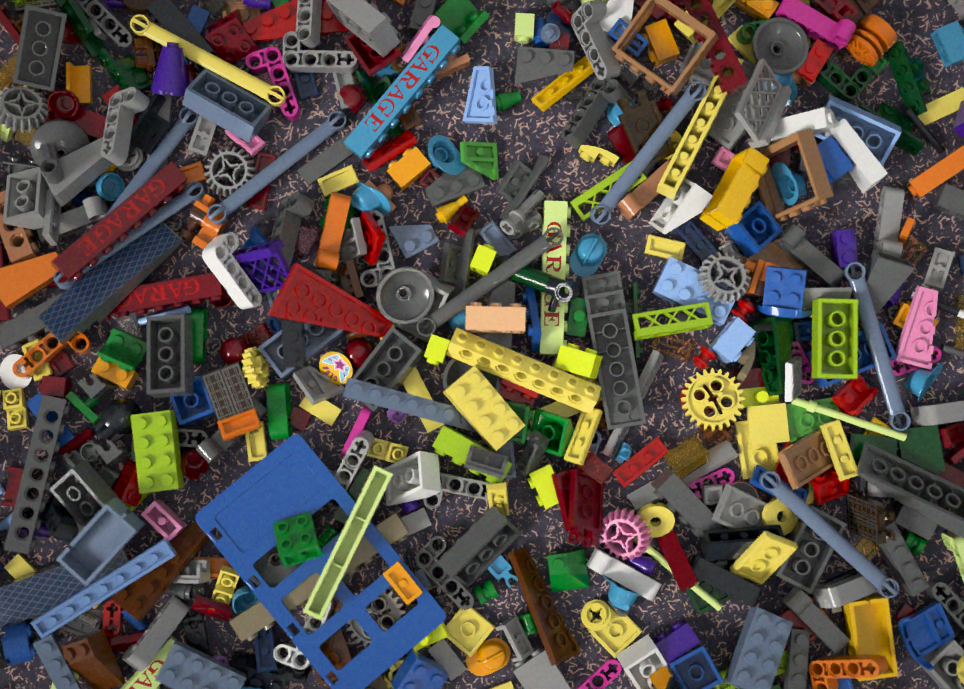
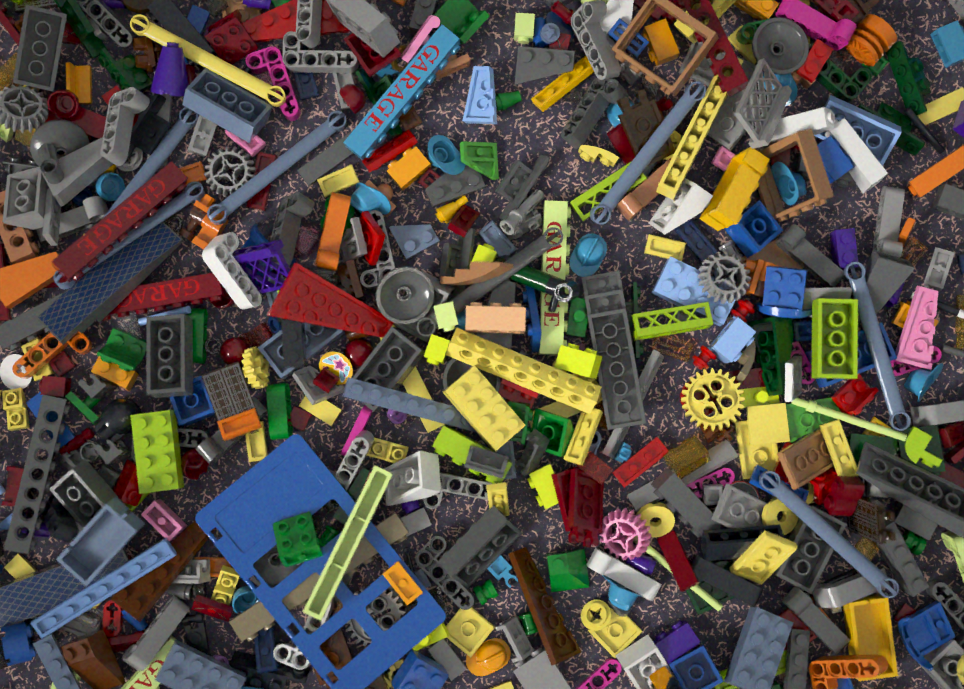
none -> dark red tile [313,368,340,394]
none -> yellowish green brick [434,301,459,331]
none -> medium nougat slope [440,262,513,286]
none -> dark red brick [824,476,865,516]
none -> lime brick [904,426,943,468]

